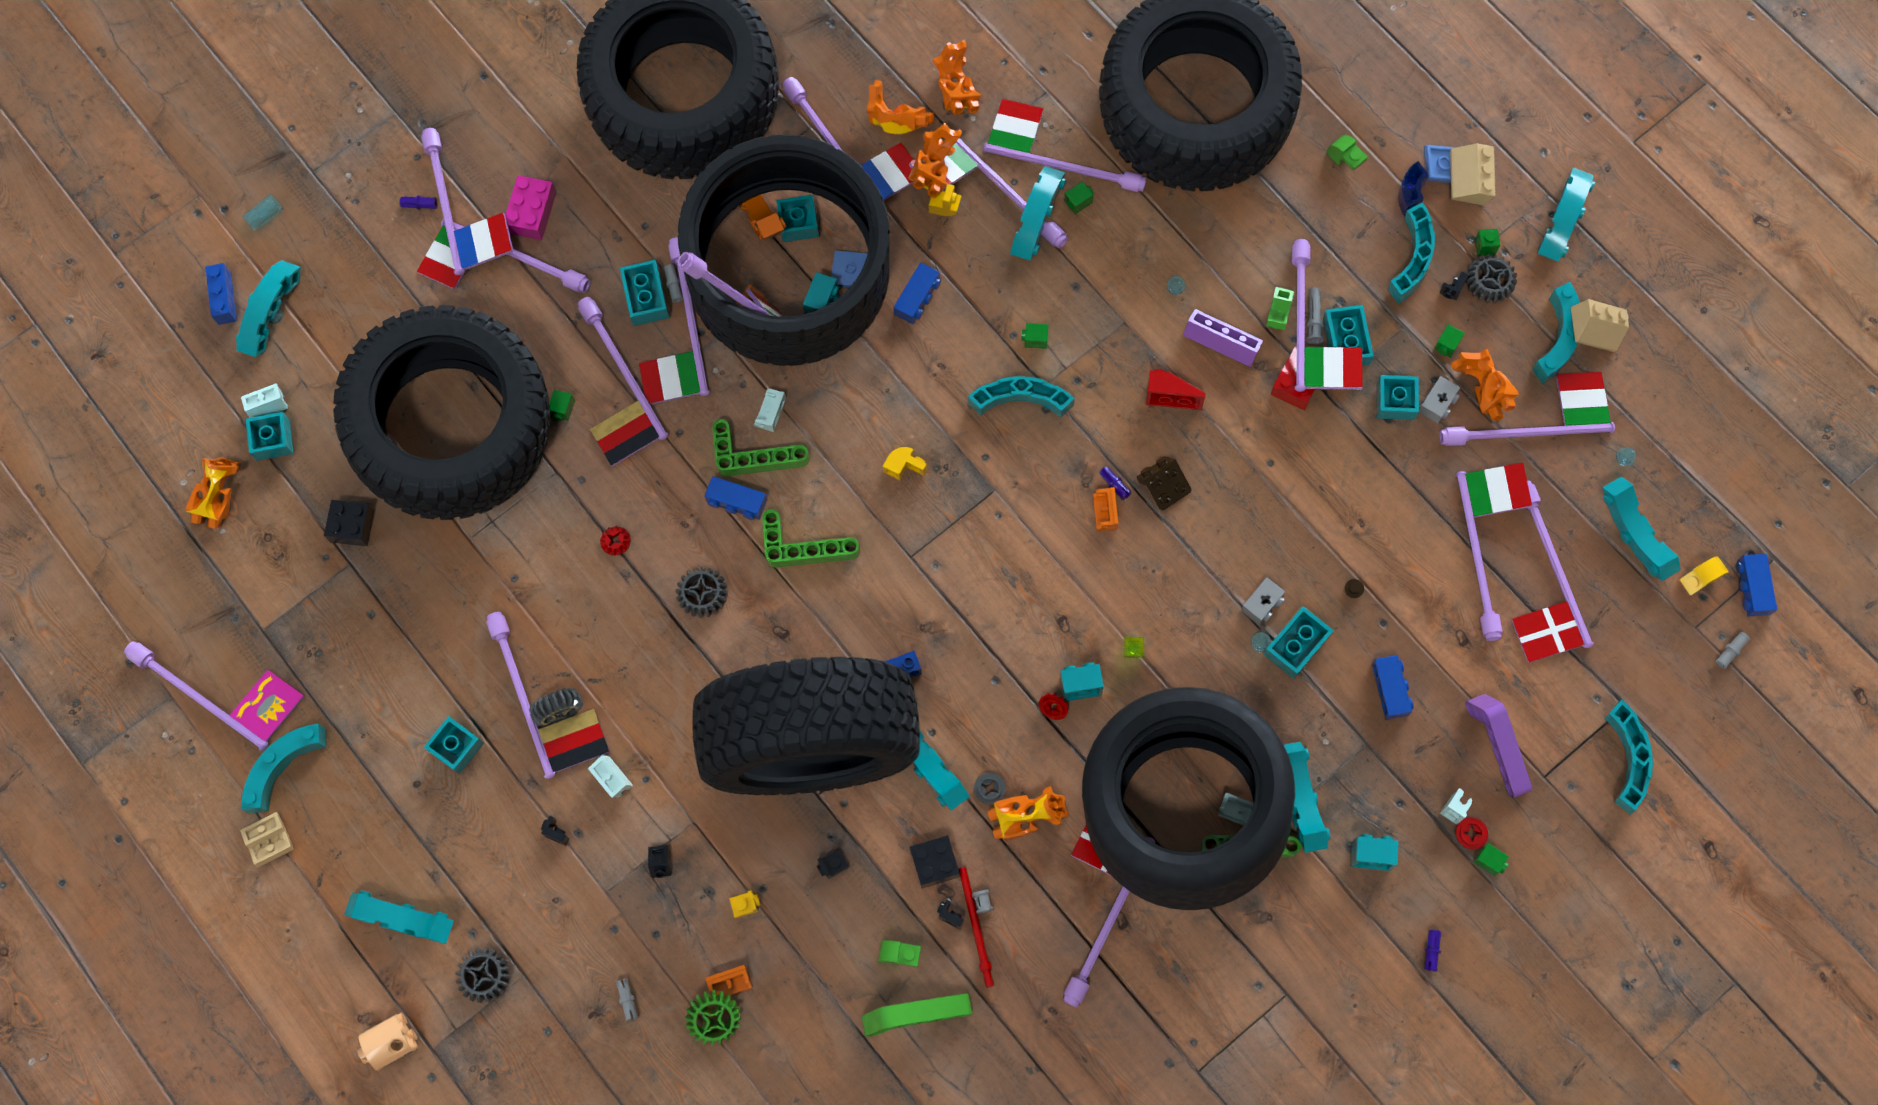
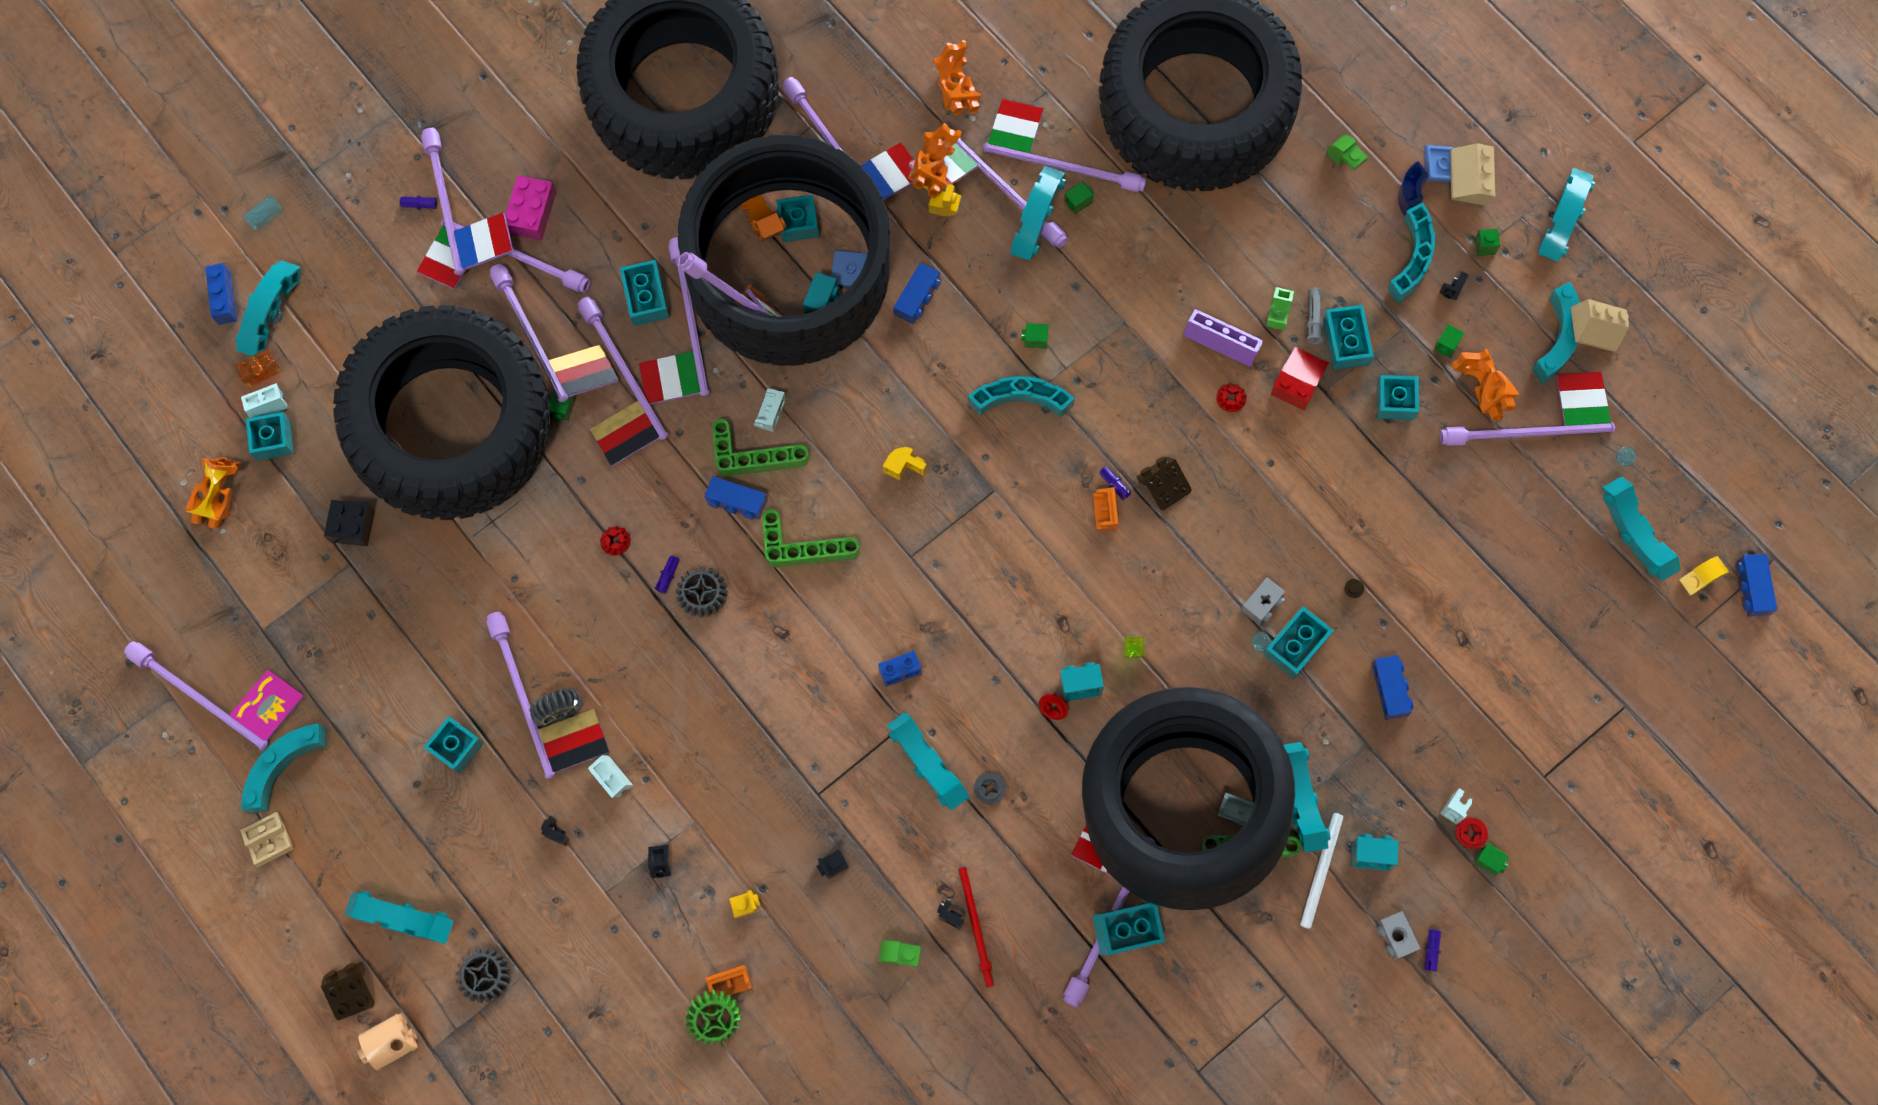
light grey pin [615,978,639,1022] -> none
light grey pin [663,264,684,303] -> none
black tyre [692,657,920,795] -> none
bright green beam [861,993,973,1037] -> none
orange hips [866,80,934,134] -> none
black brick [910,835,960,889] -> none
light grey bush [972,890,994,914] -> none
orange hips [988,786,1069,840] -> none
red slope [1146,369,1206,410] -> none
clear light blue plate [1167,276,1185,295] -> none
flag [1292,239,1362,392] -> none
light grey brick [1419,376,1460,424] -> none
flag [1455,462,1532,641] -> none
medium lavender beam [1465,694,1532,798] -> none
dark grey gear [1466,254,1517,303] -> none
flag [1511,481,1594,663] -> none
teal brick [1604,699,1653,815] -> none
light grey pin [1715,631,1750,669] -> none
none -> clear orange brick [234,348,282,388]
none -> dark brown bracket [321,962,375,1020]
none -> flag [490,264,619,402]
none -> dark purple axle [654,555,680,594]
none -> teal brick [1092,902,1165,955]
none -> red gear [1216,383,1247,412]
none -> white axle [1300,813,1343,929]
none -> light grey brick [1377,911,1421,960]

